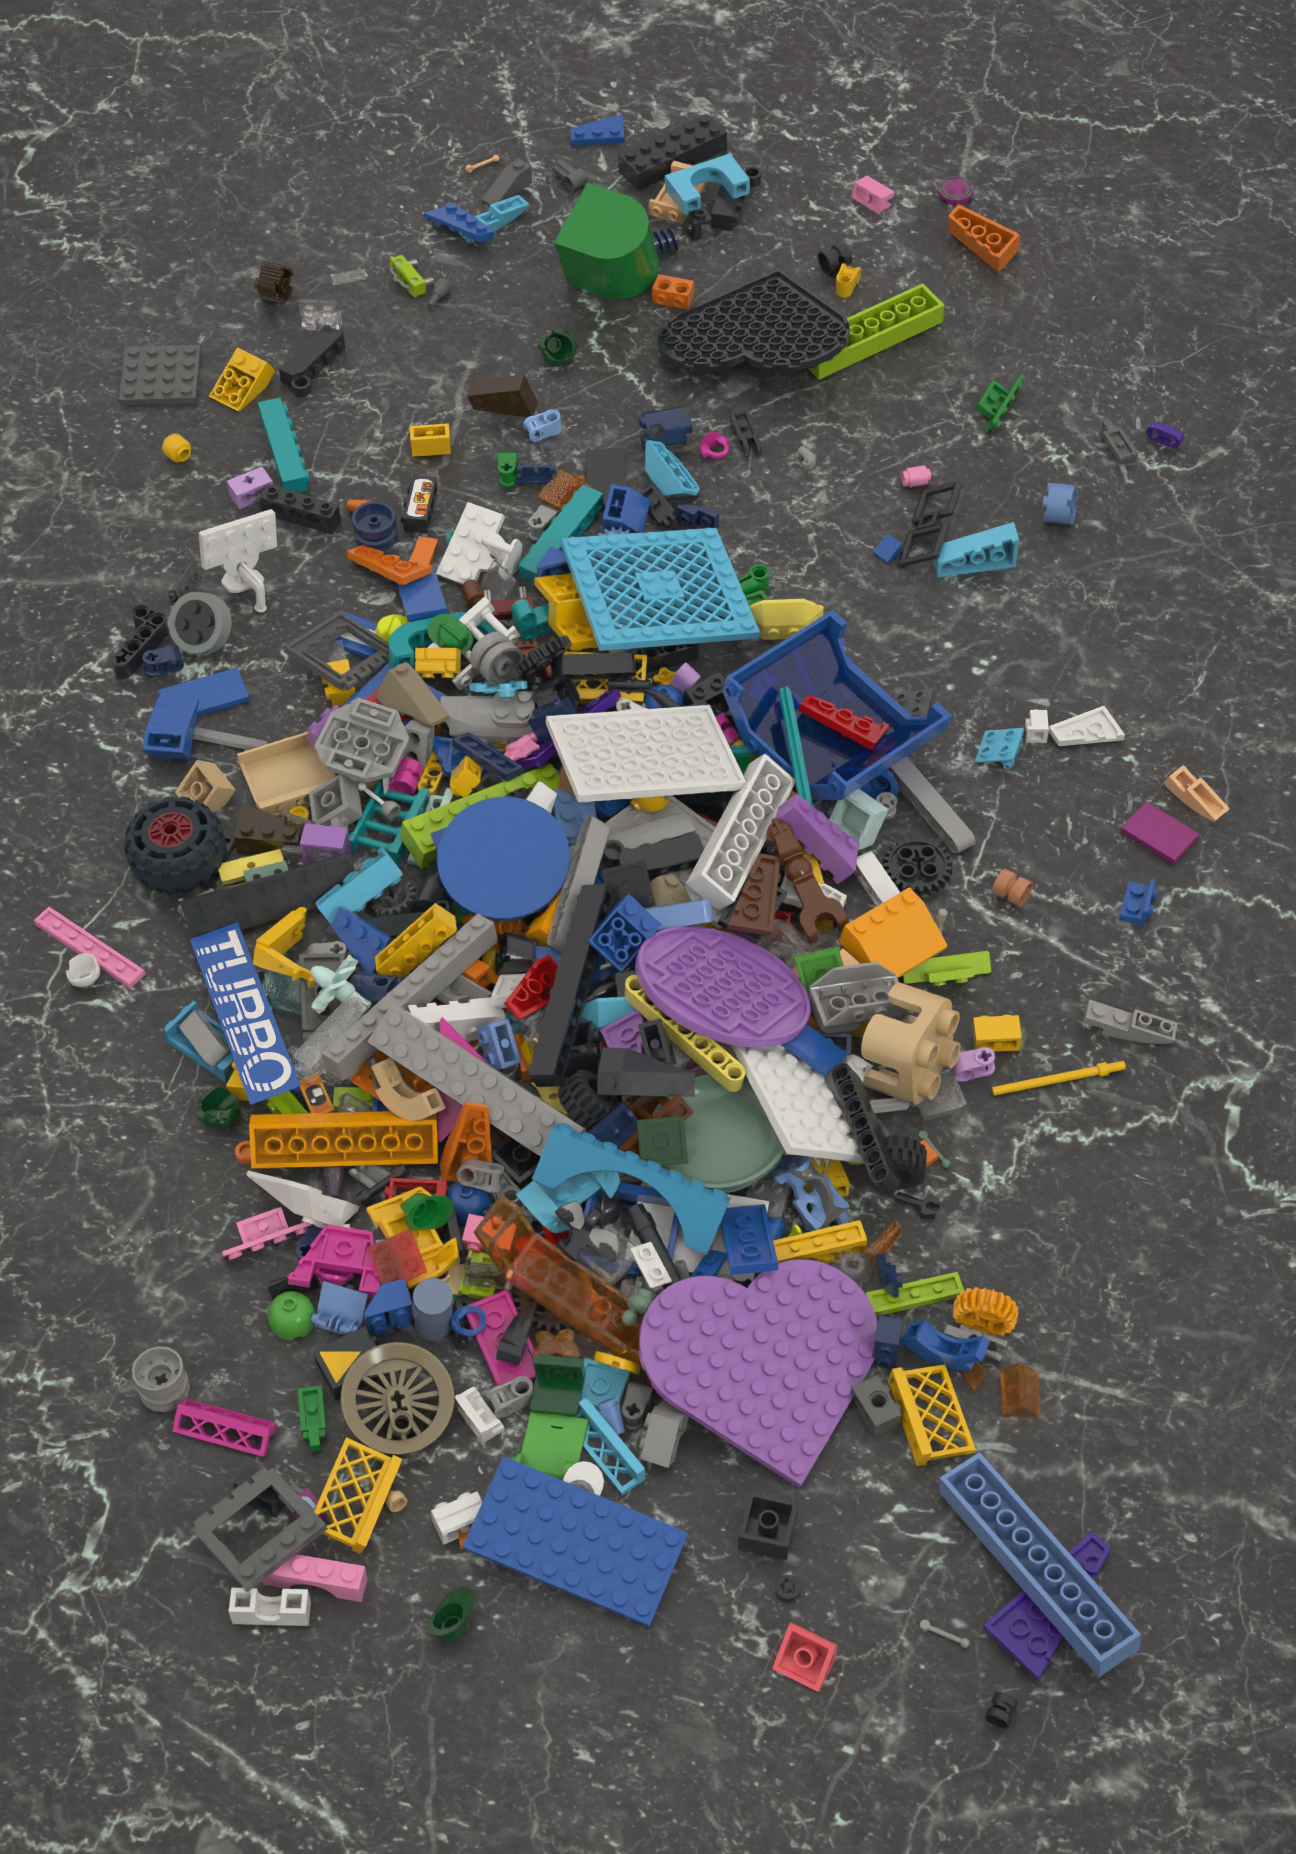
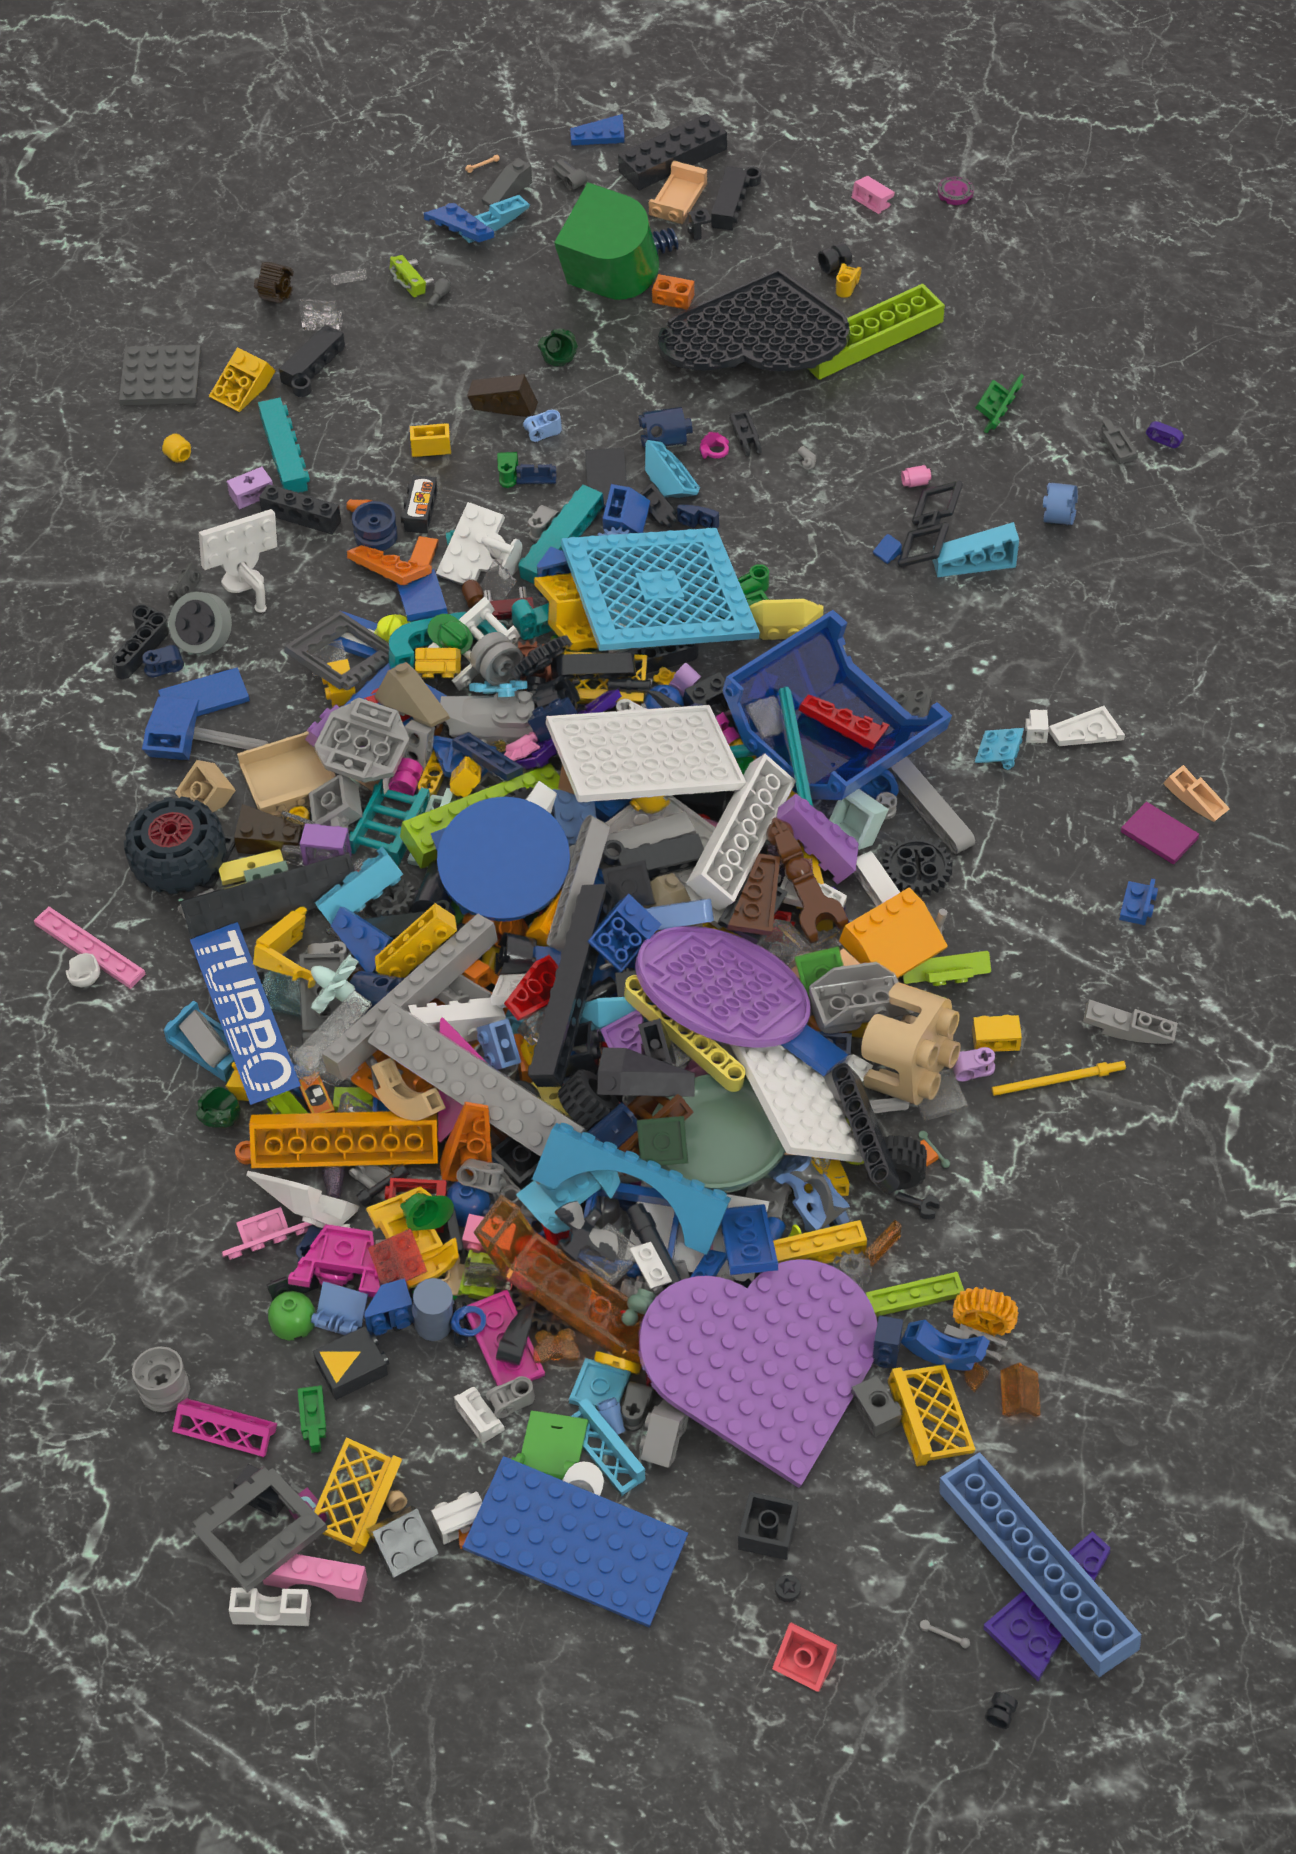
dark tan piece [341,1342,454,1455] -> none
light grey hinge [358,782,401,820] -> none
dark green piece [426,1587,475,1645] -> none
dark green bracket [530,1354,586,1416] -> none
clear orange hinge [537,469,592,511] -> none
medium azure arch [665,154,750,216] -> none
dark blue slope [876,1254,903,1298] -> none
orange wedge [948,204,1020,273] -> none
nougat wheel [992,869,1033,907] -> none
none -> brick [367,1506,439,1578]
none -> clear piece [745,696,786,738]

